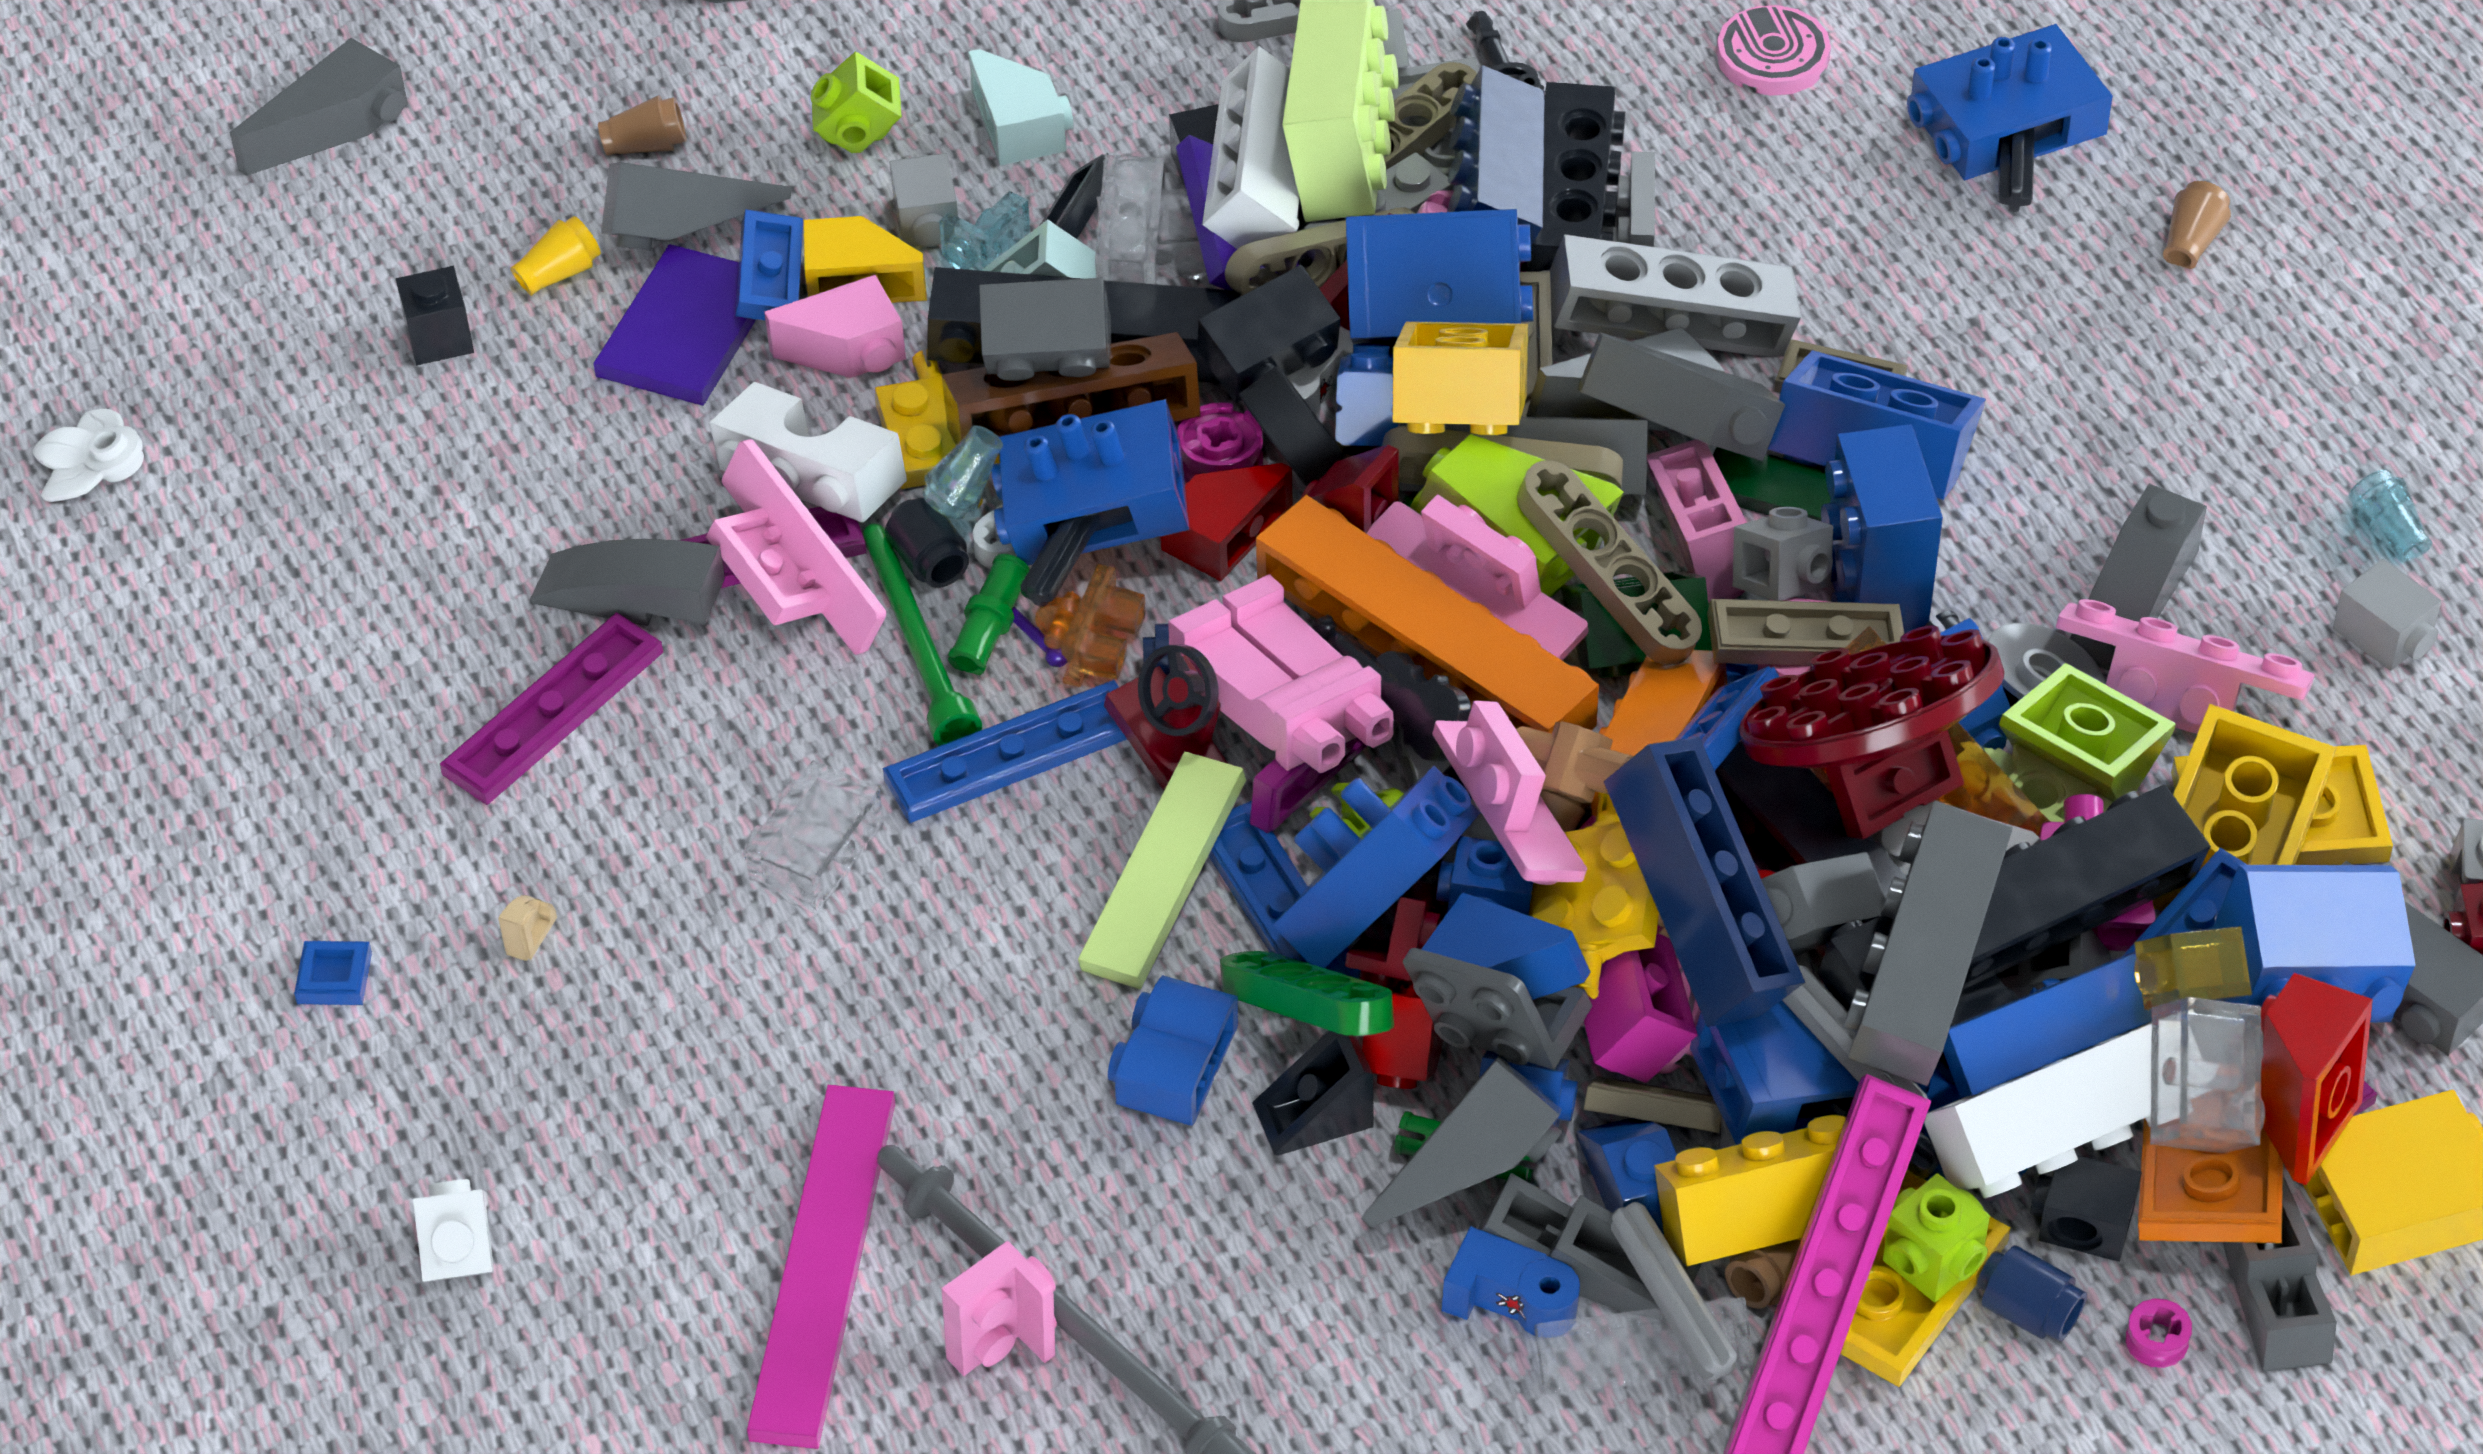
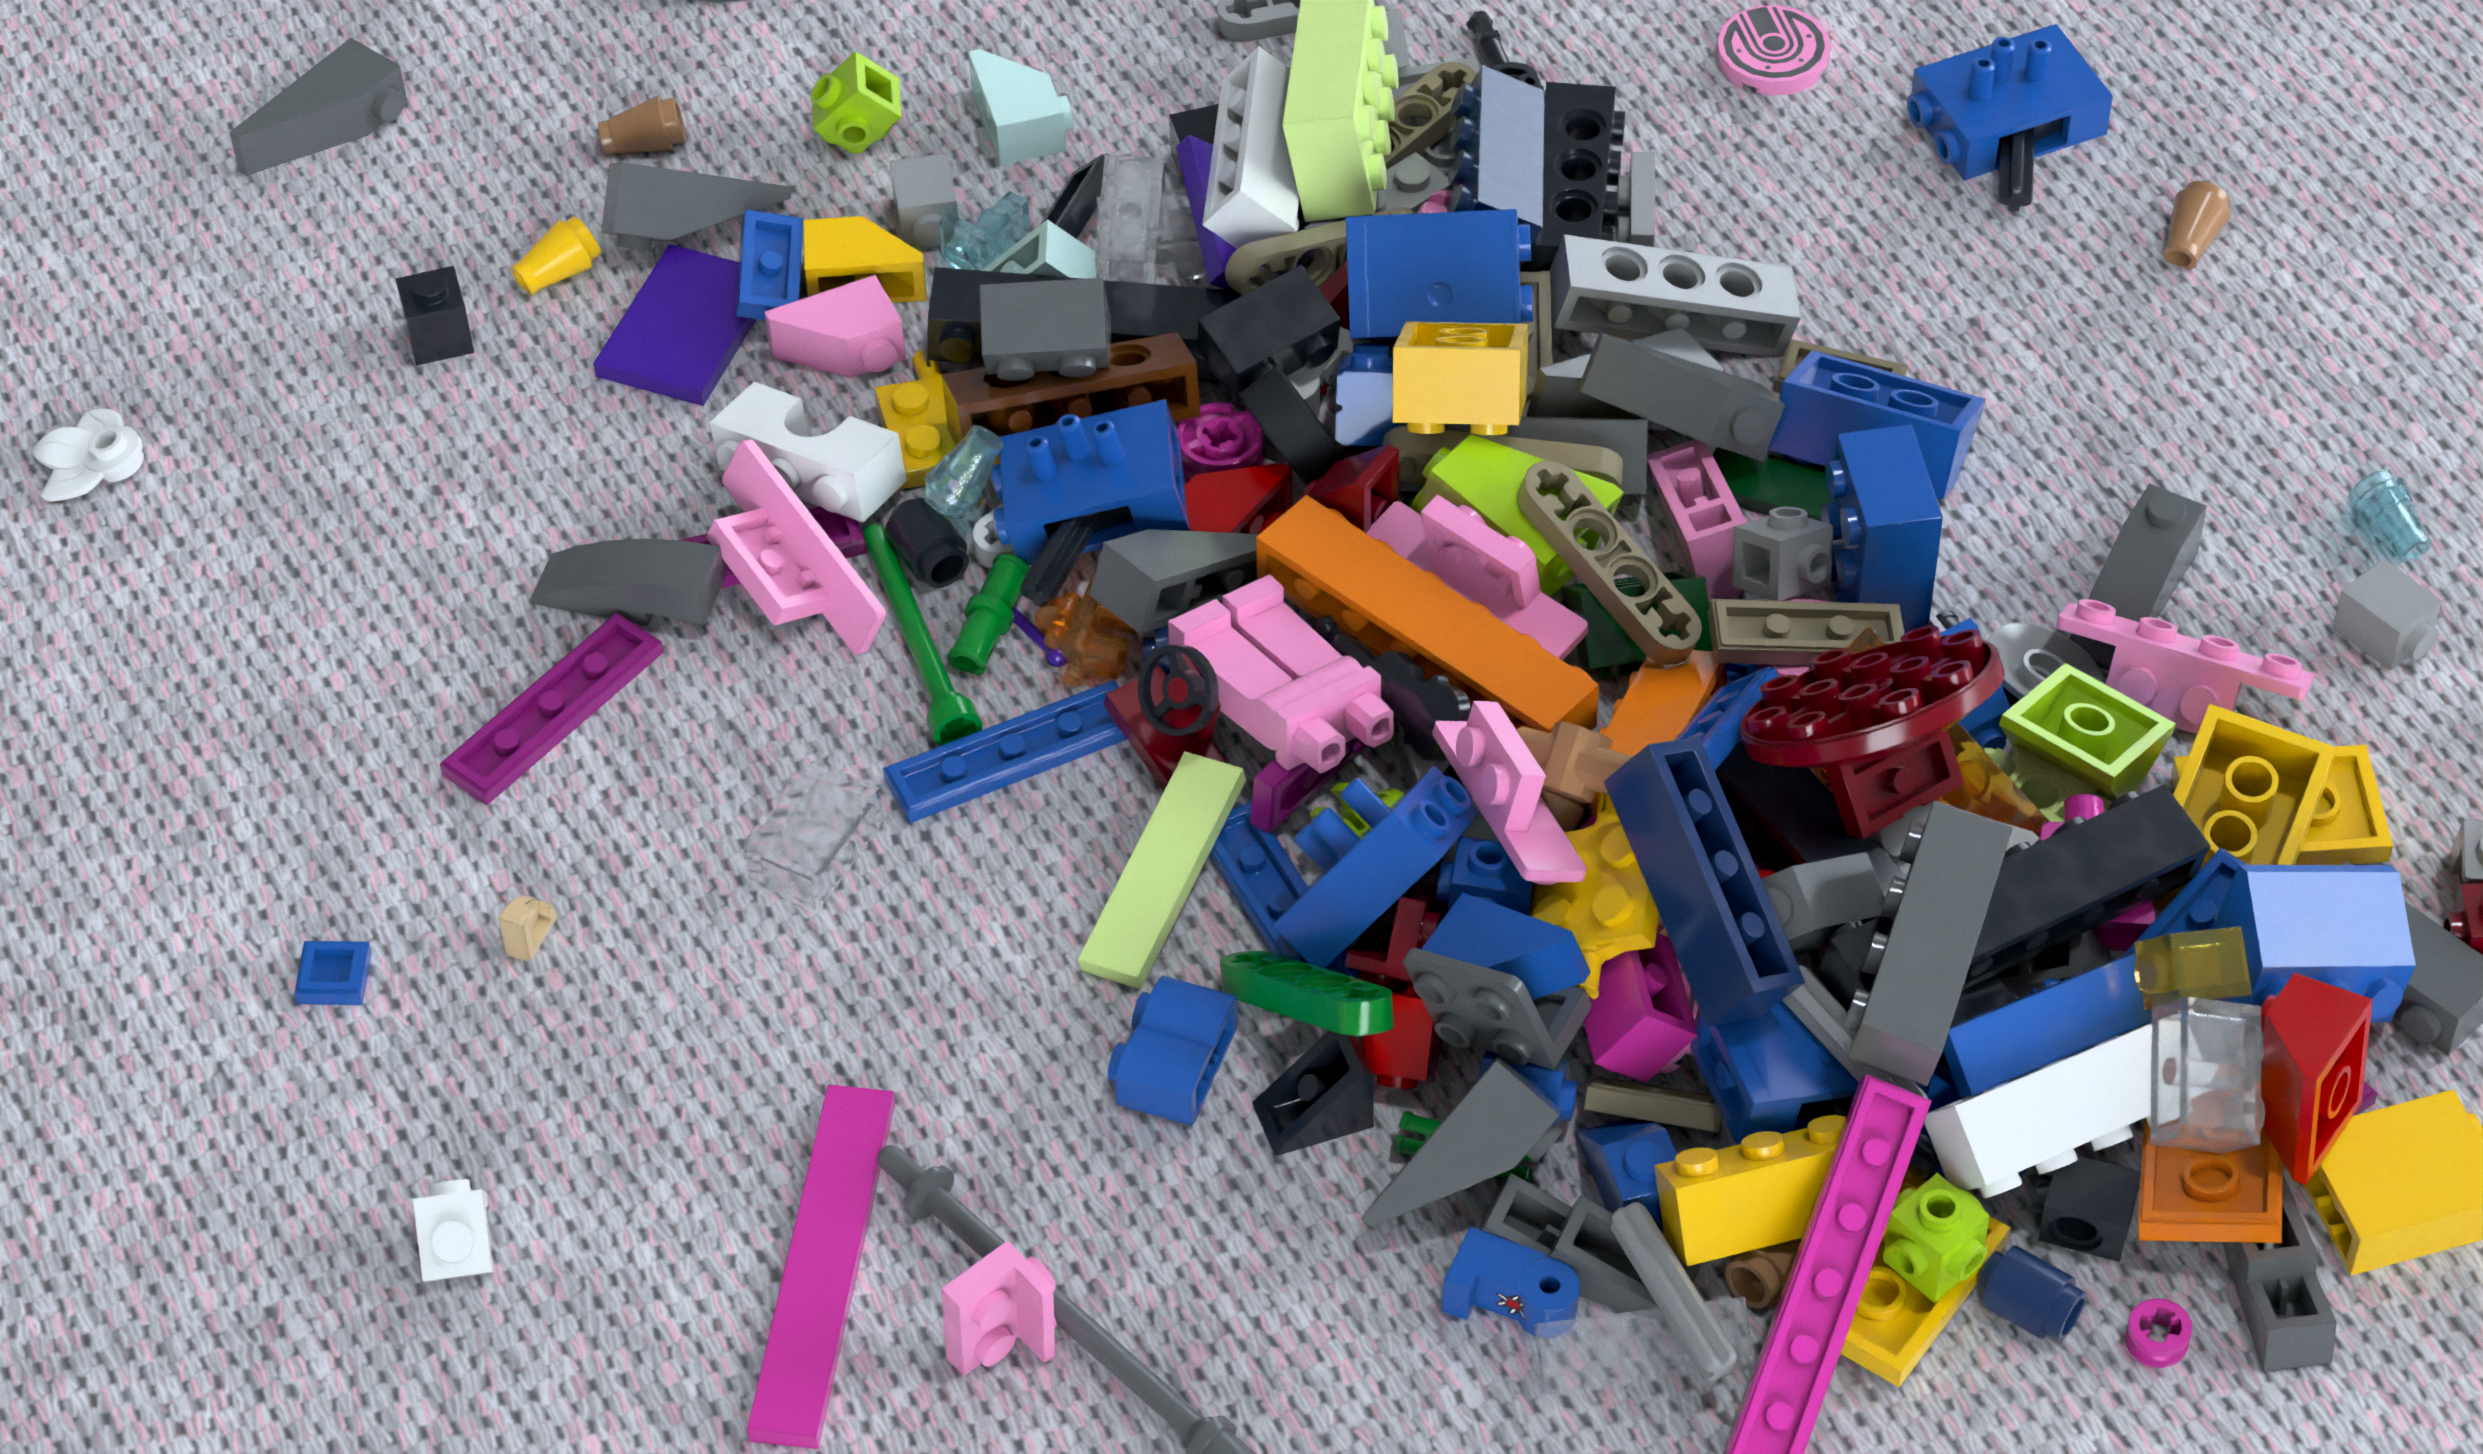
none -> dark grey slope [1089,529,1259,634]

